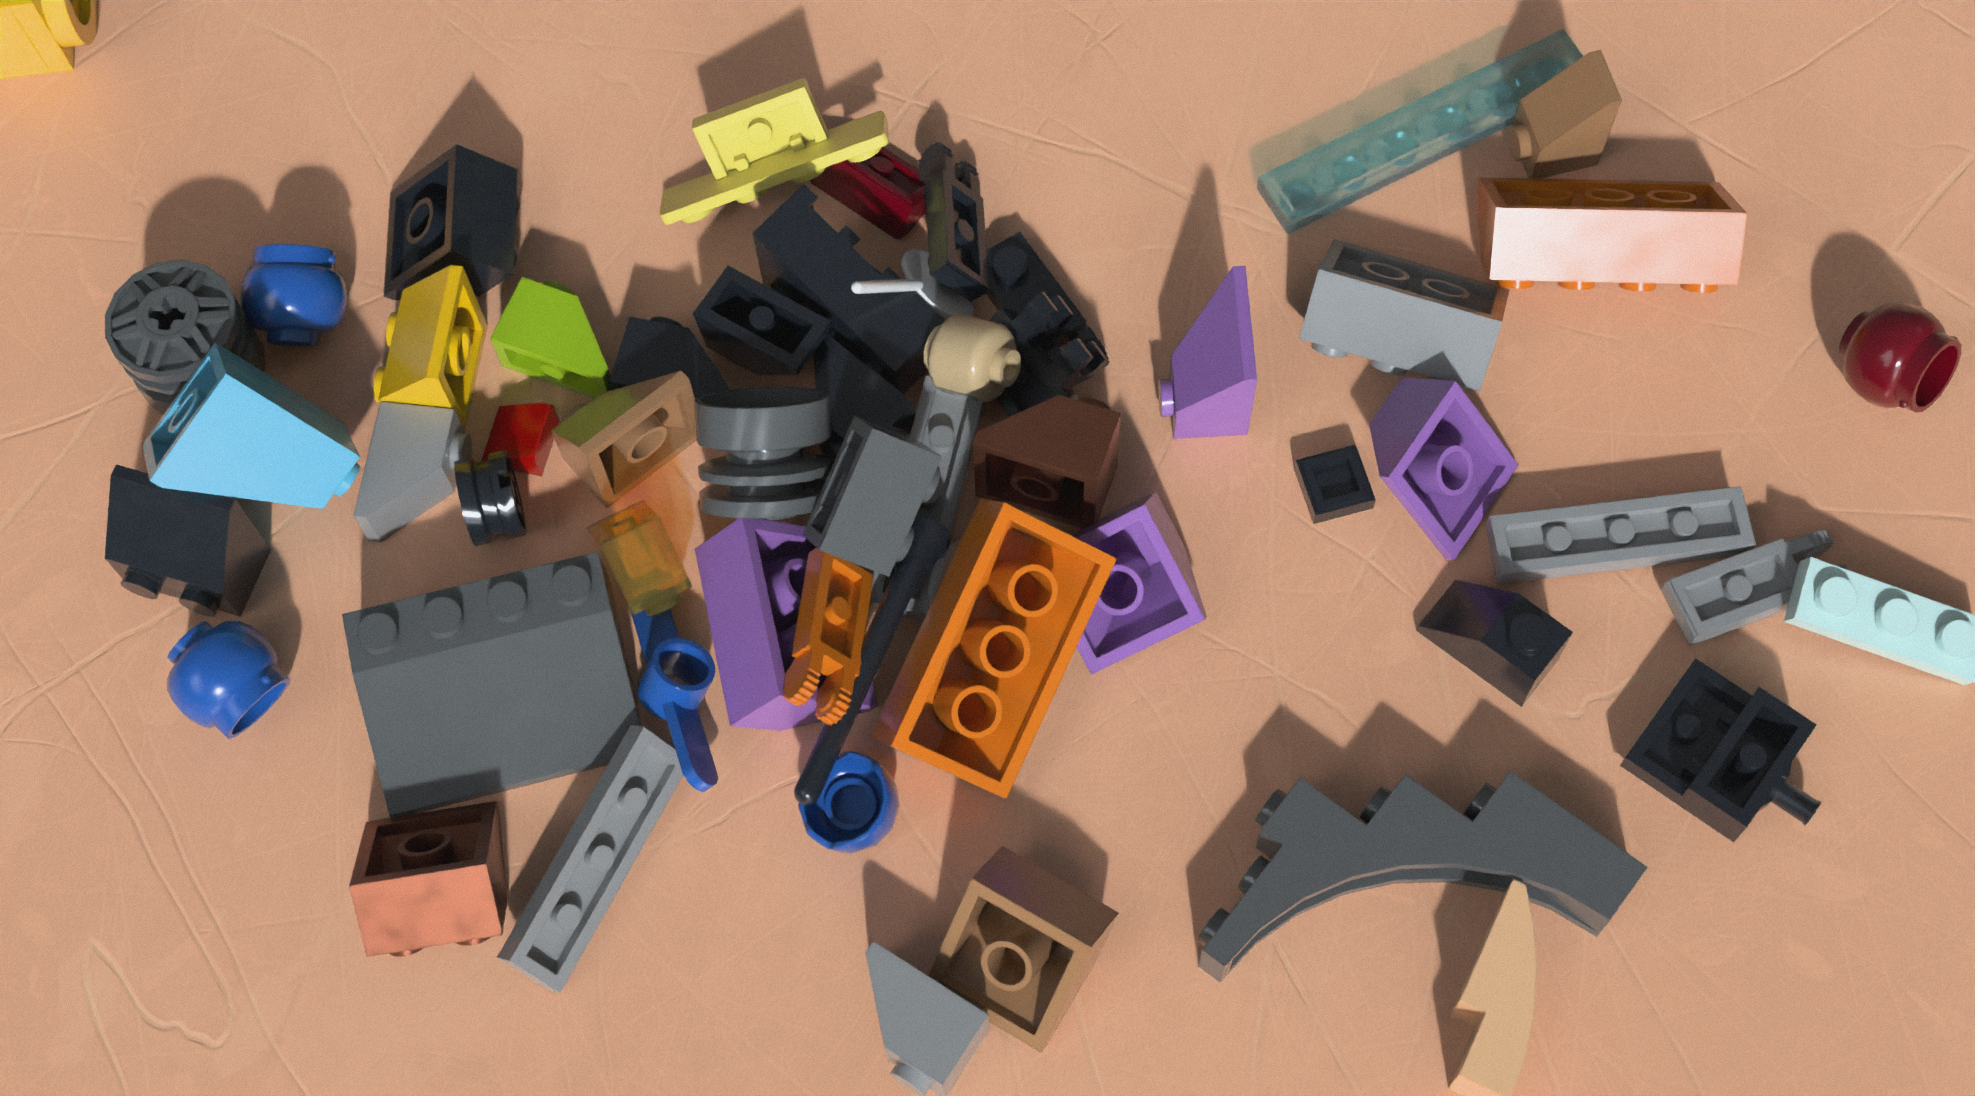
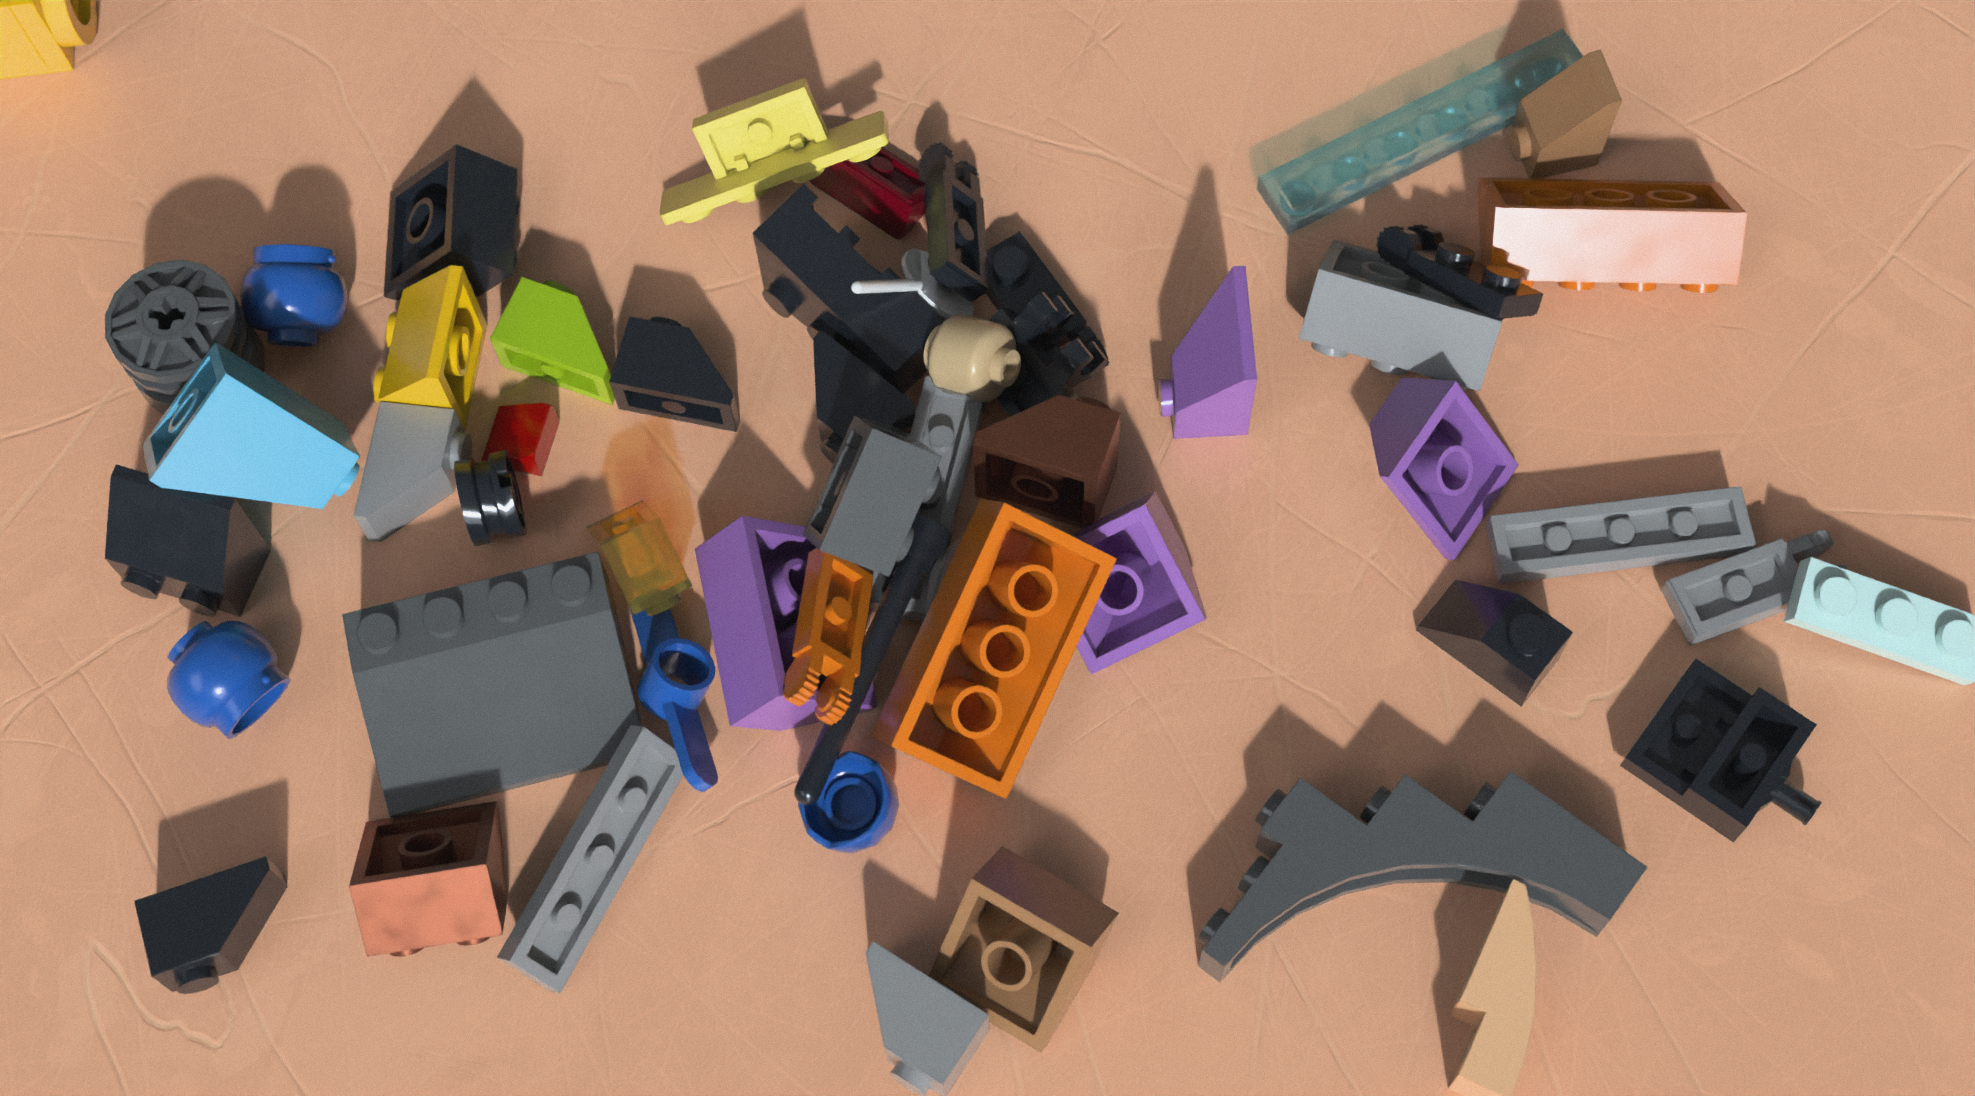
medium nougat slope [551,371,696,508] -> none
black slope [693,266,832,375] -> none
dark grey wheel [694,387,833,520] -> none
black tile [1294,445,1376,524] -> none
dark red piece [1839,302,1961,413] -> none
none -> black slope [134,856,288,994]
none -> black hinge [1375,225,1543,319]

